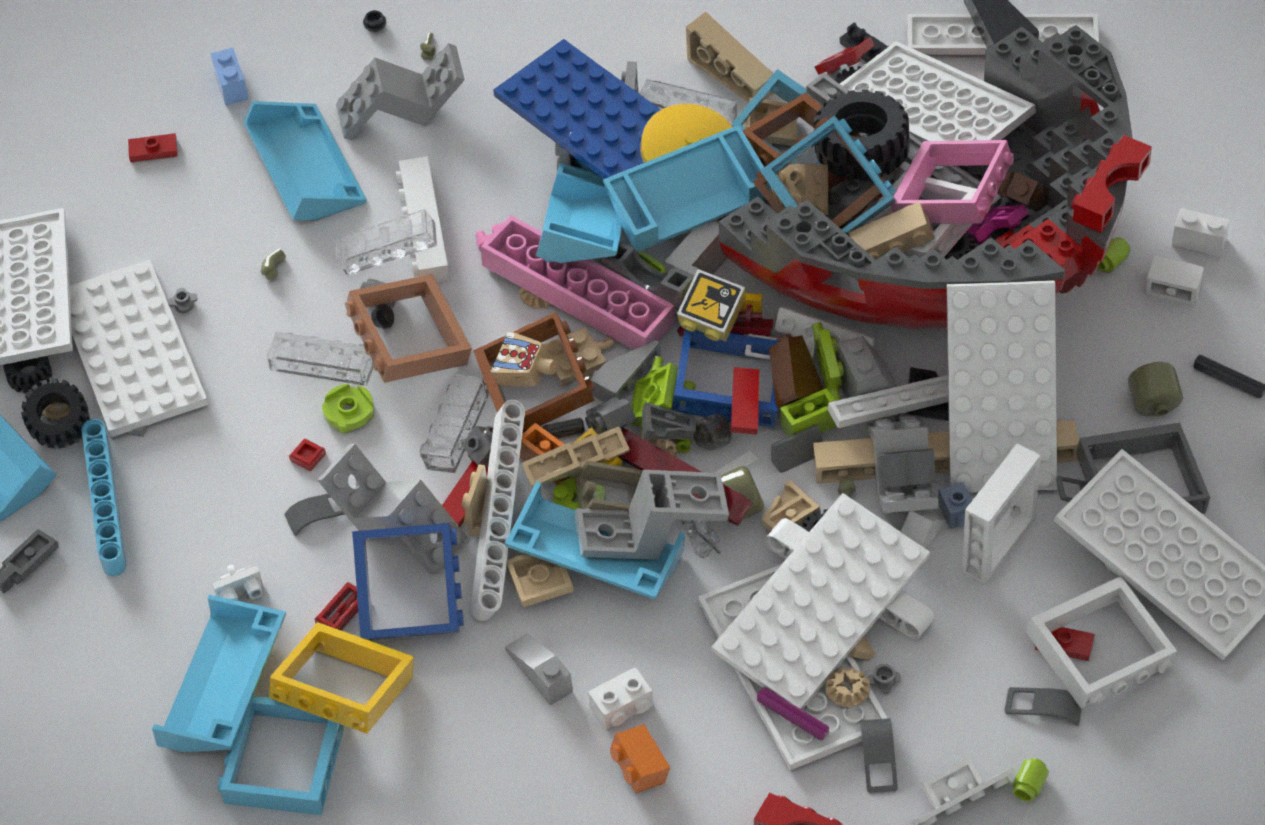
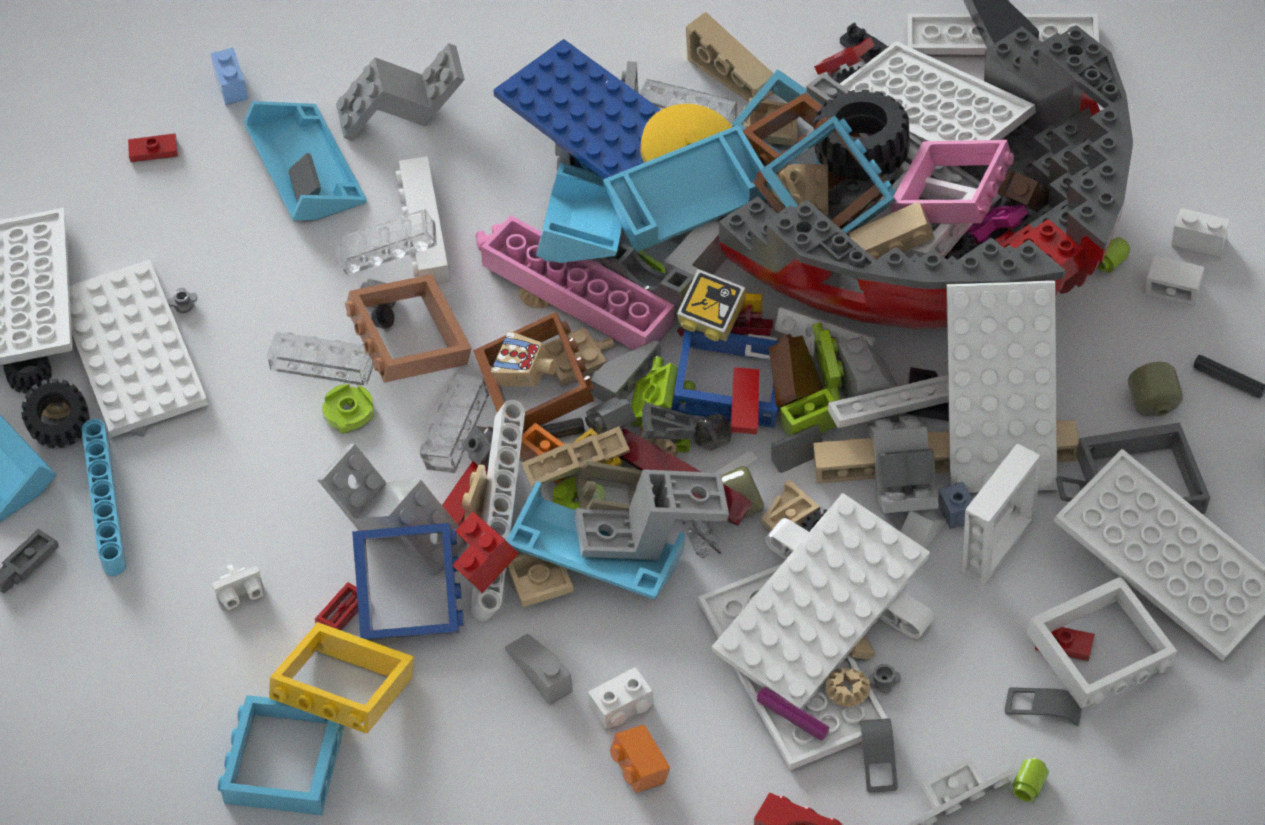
medium azure slope [152,595,286,752] -> none
olive arm [261,249,286,281] -> none
dark grey piece [284,494,345,536] -> none
red tile [289,438,326,472] -> none
black plate [363,10,387,32] -> none
olive hand [420,32,436,59] -> none
olive hand [838,478,856,498] -> none
red arch [1071,135,1152,233] -> none
none -> dark grey slope [288,153,321,202]
none -> red brick [452,512,519,593]

